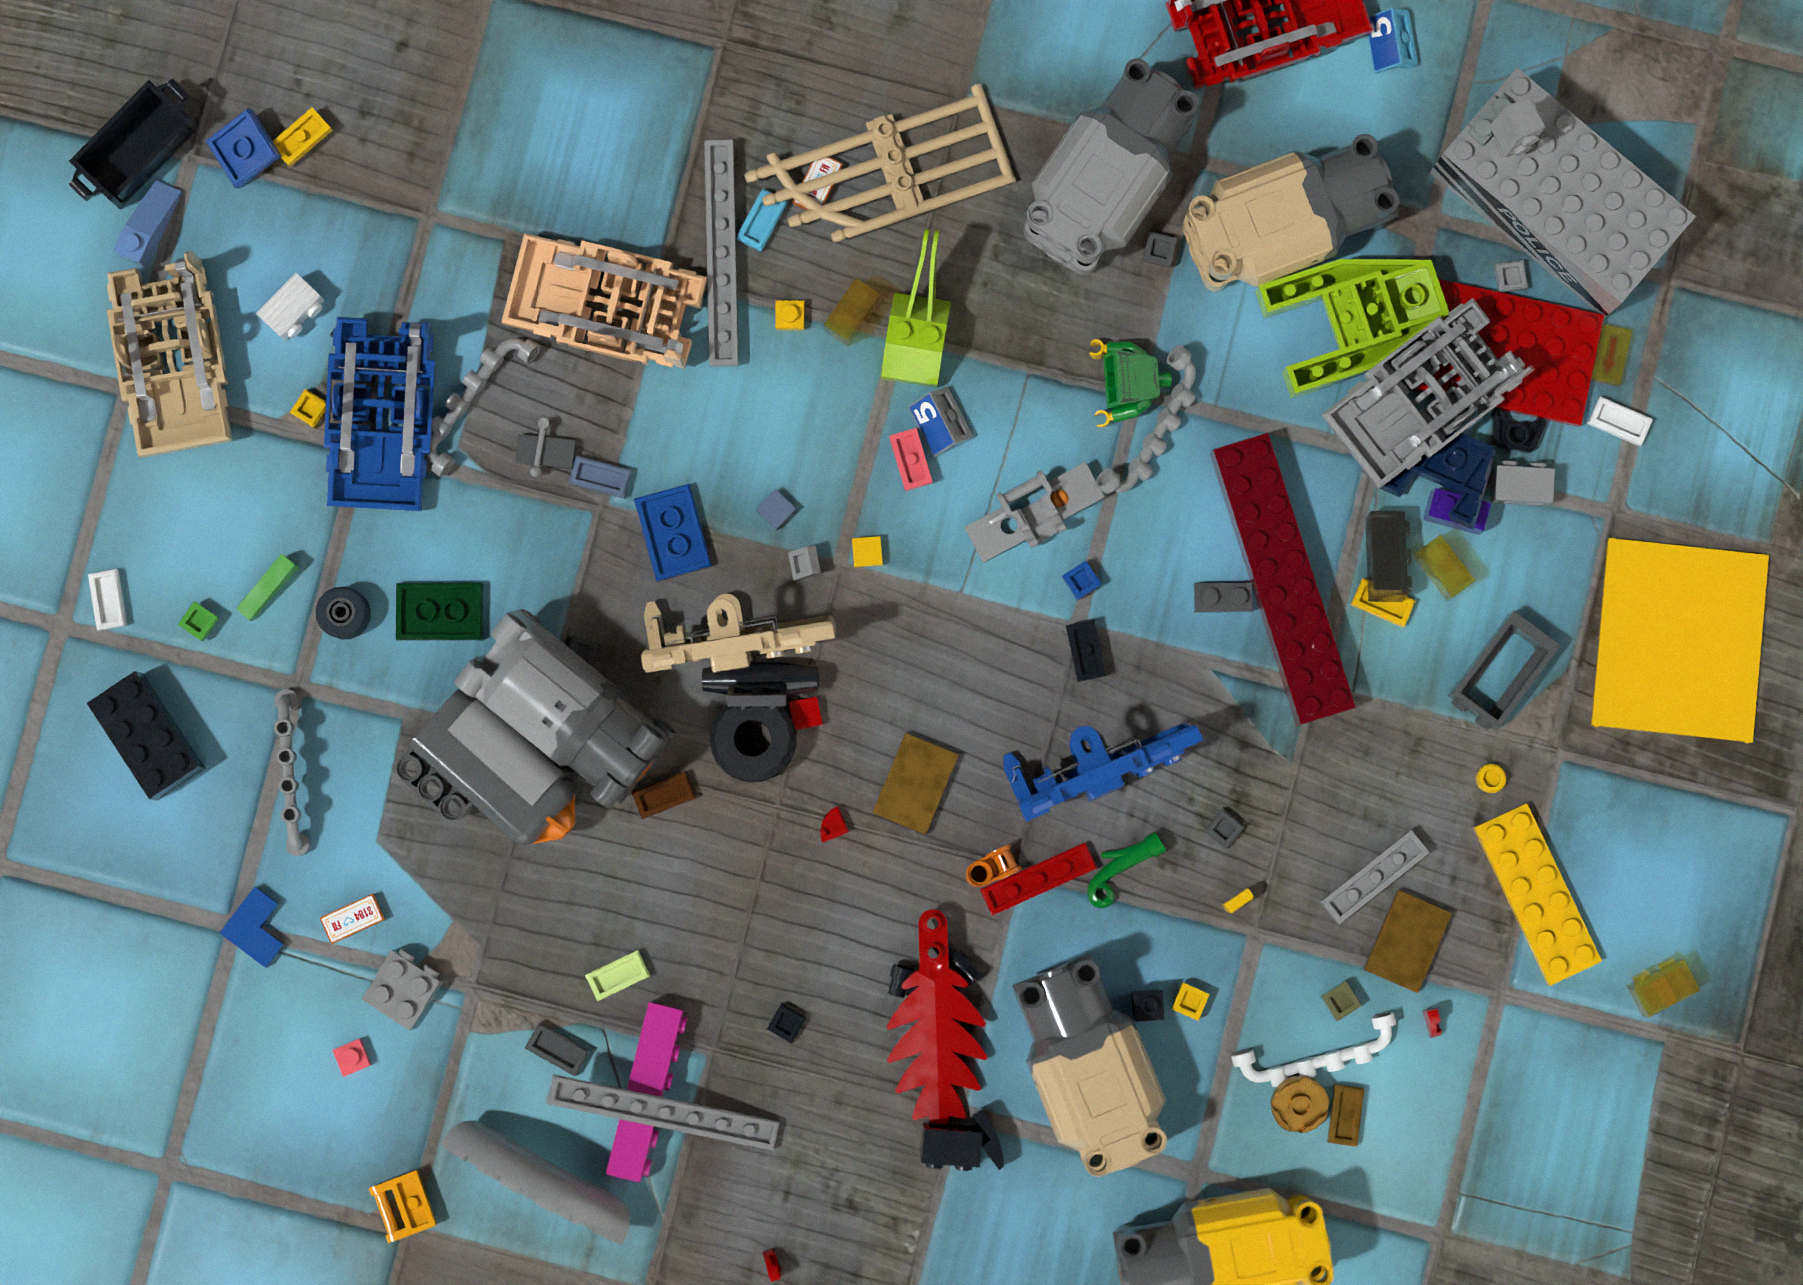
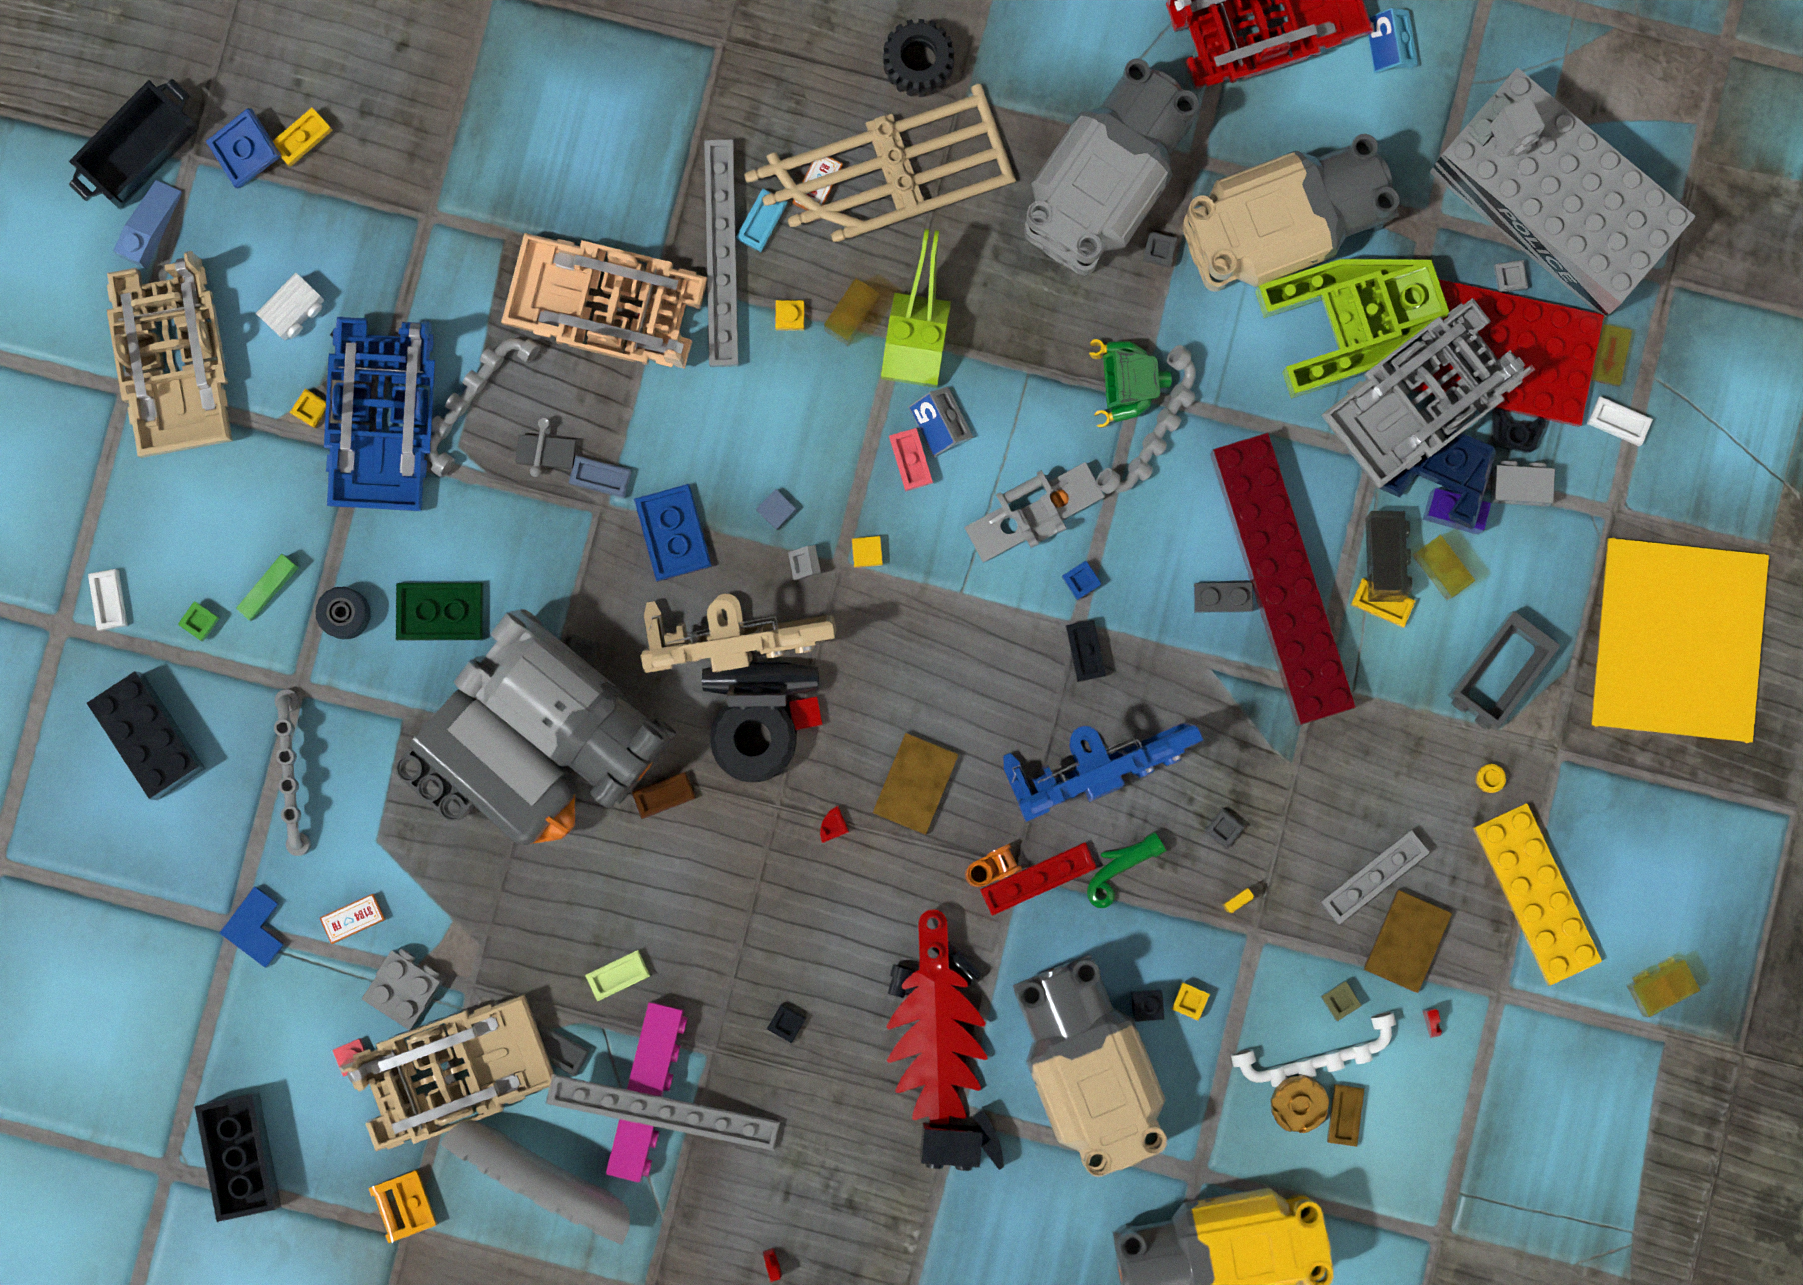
none -> black brick [194,1092,281,1222]
none -> tan piece [339,994,554,1151]
none -> black tyre [883,19,954,97]

